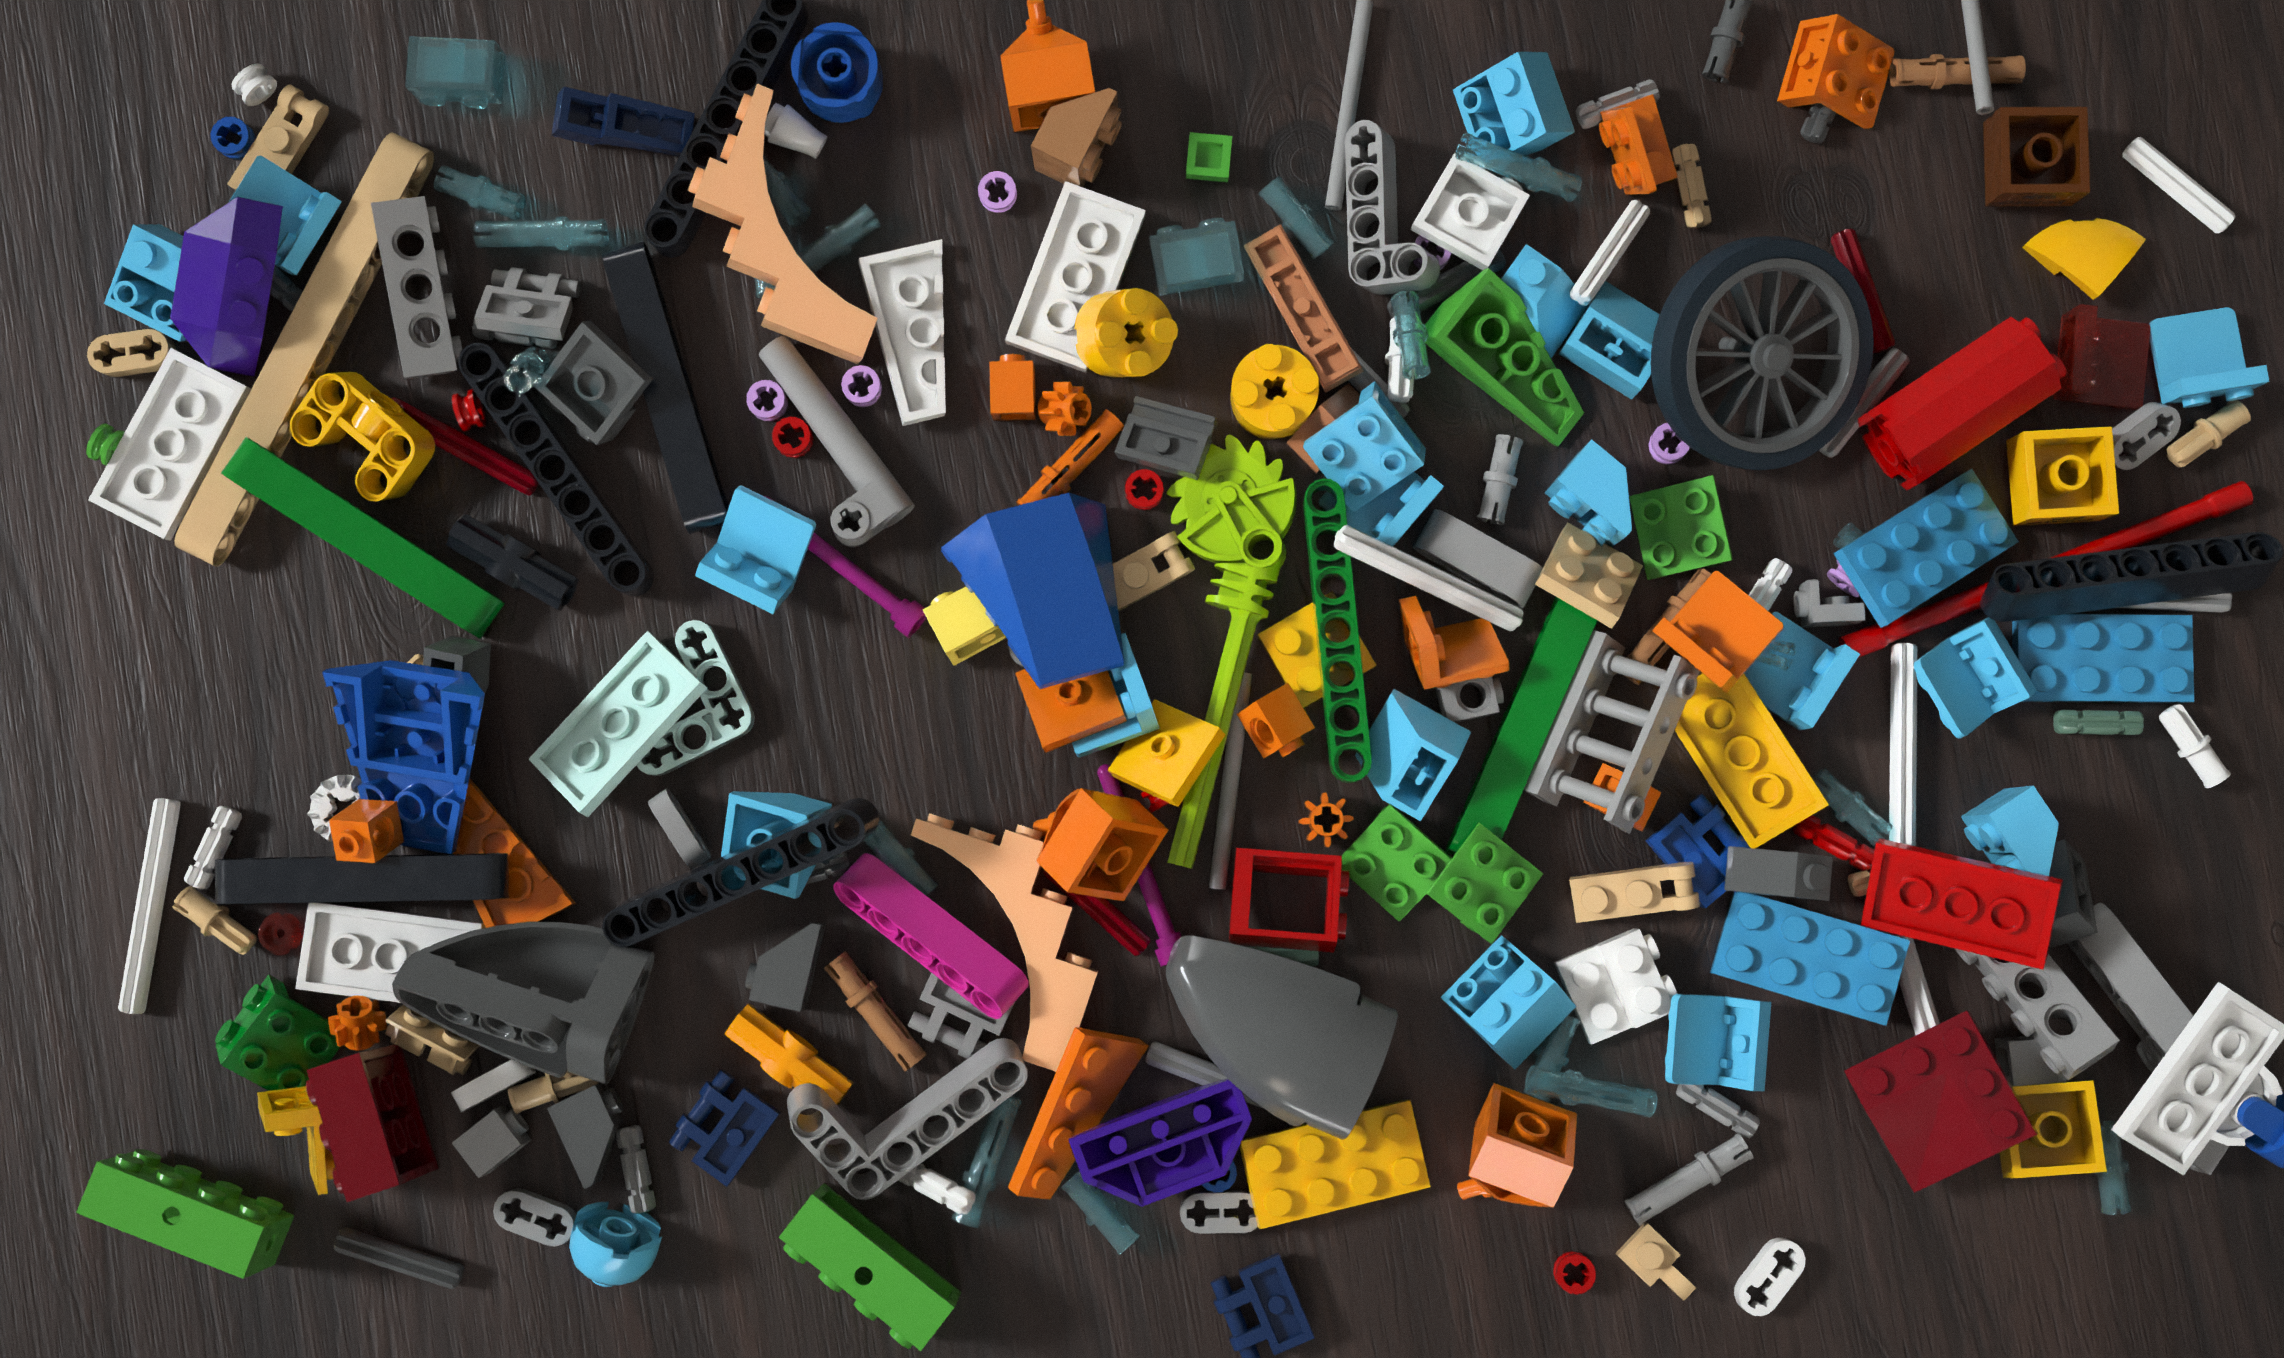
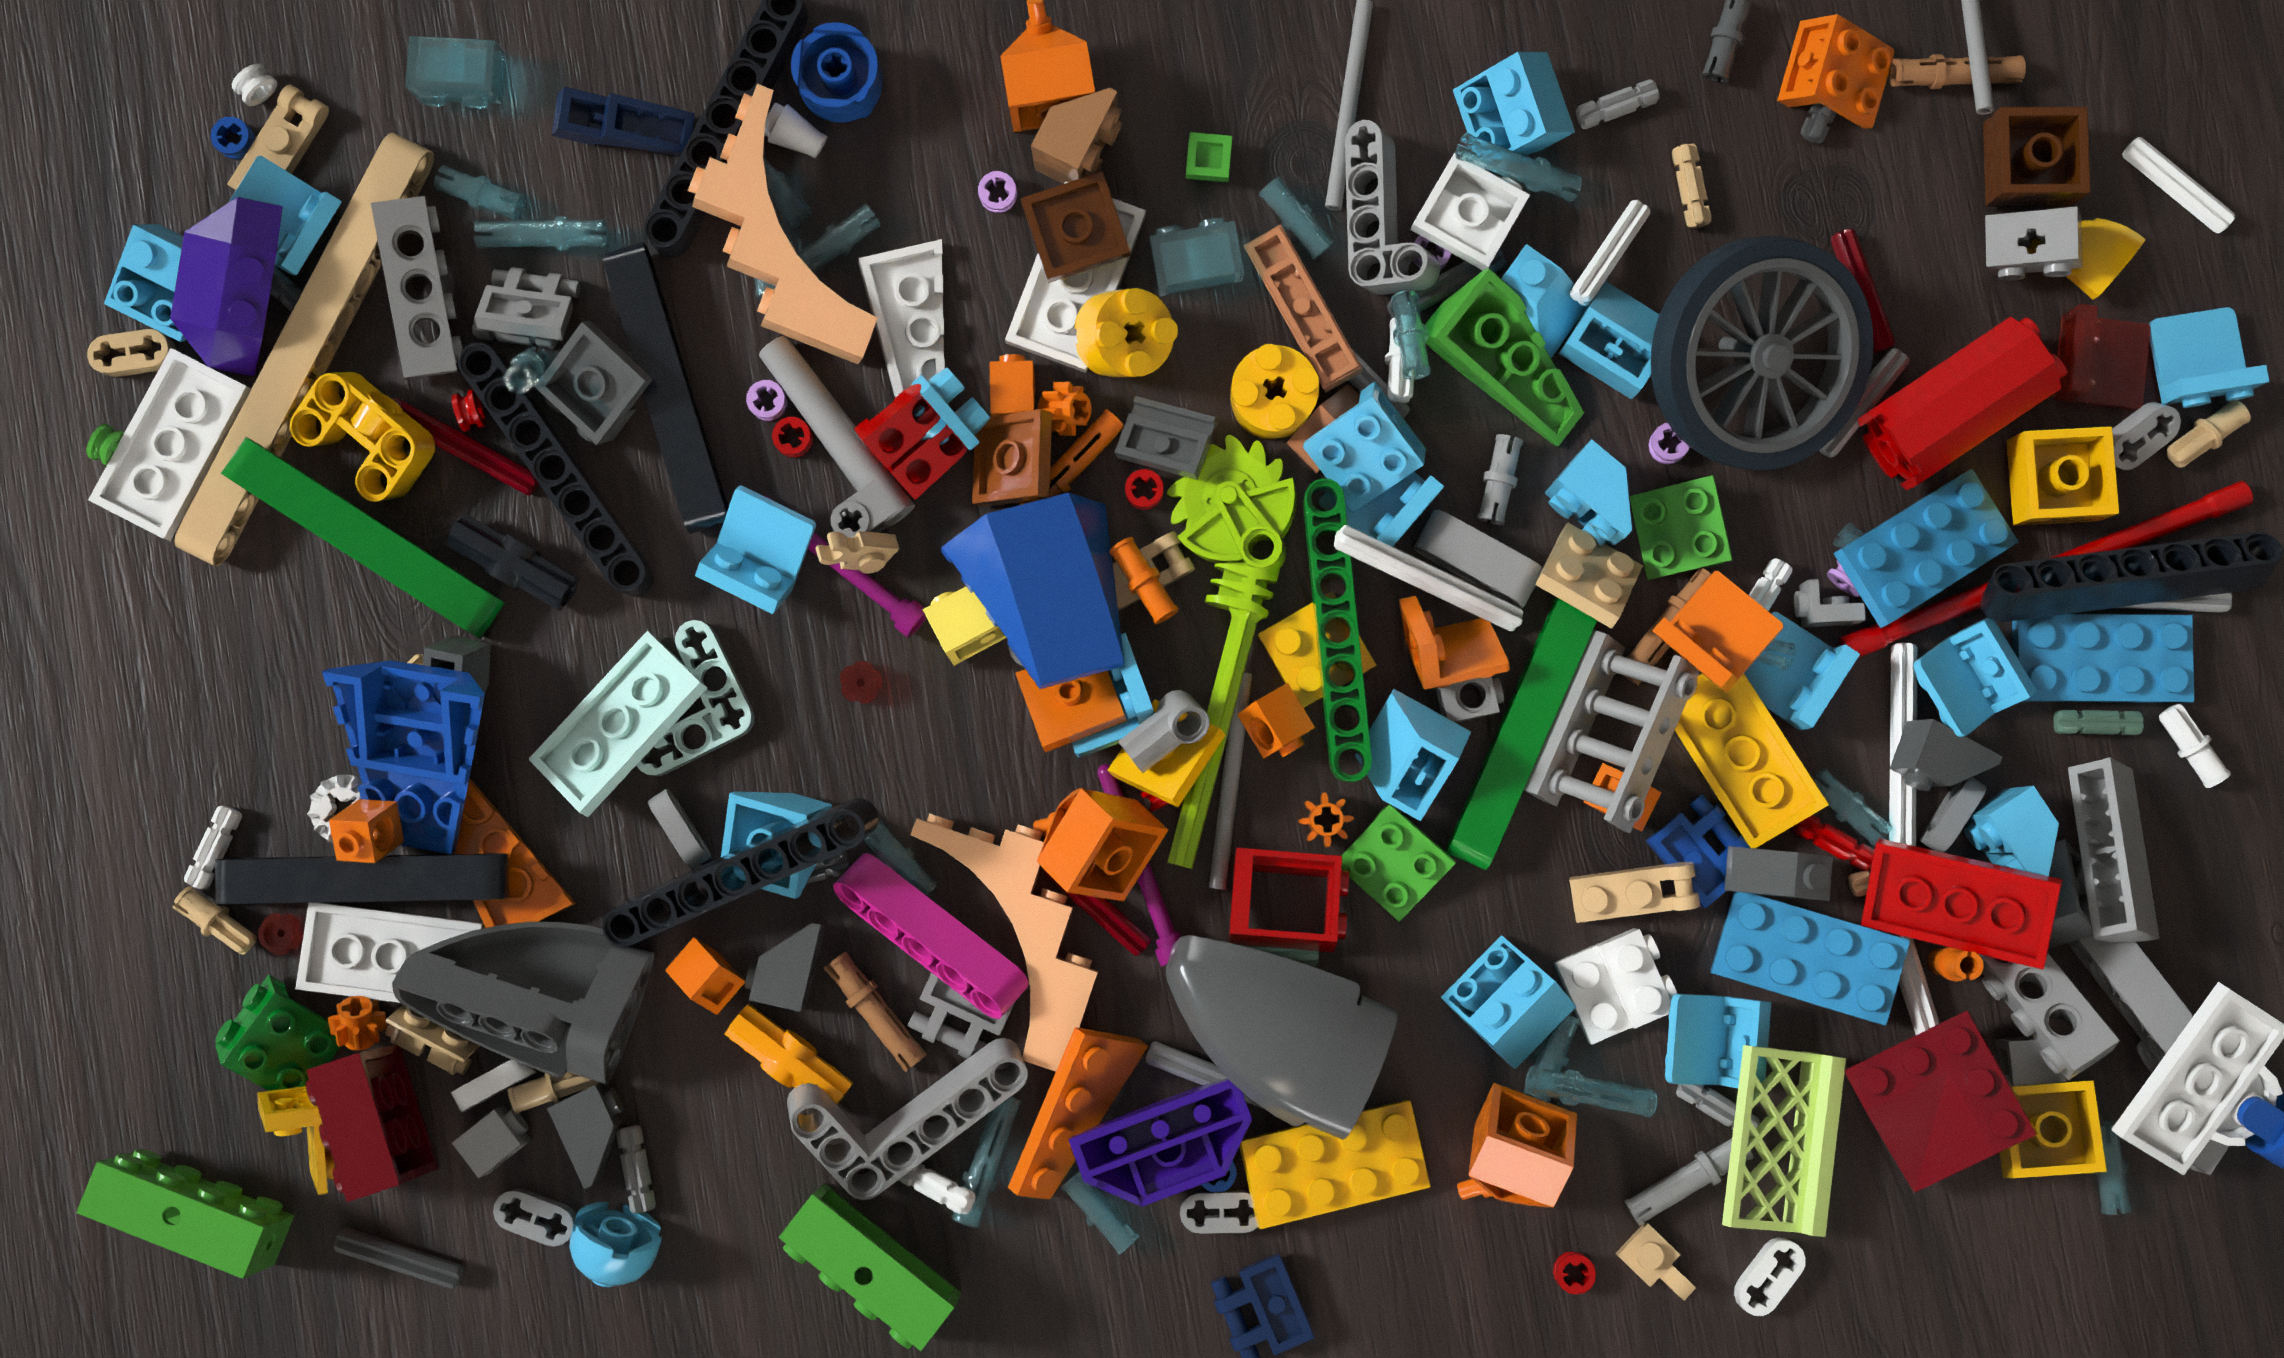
white axle [118,798,181,1014] -> none
dark blue plate [669,1069,782,1187] -> none
lavender bush [841,365,882,407] -> none
bright green hinge [1426,823,1543,944] -> none
orange bracket [1599,94,1678,195] -> none
none -> orange brick [665,937,745,1015]
none -> tan plate [815,531,899,573]
none -> clear red plate [839,661,882,704]
none -> red hips [854,368,990,500]
none -> dark orange plate [972,409,1052,507]
none -> reddish brown plate [1020,171,1131,283]
none -> orange pin [1109,537,1179,625]
none -> light grey piece [1118,690,1209,773]
none -> yellowish green fence [1722,1045,1846,1237]
none -> dark grey slope [1889,719,2003,791]
none -> light grey beam [1920,777,1987,853]
none -> orange pin [1927,947,1984,982]
none -> light grey brick [1985,207,2082,281]
none -> light grey brick [2068,758,2160,942]

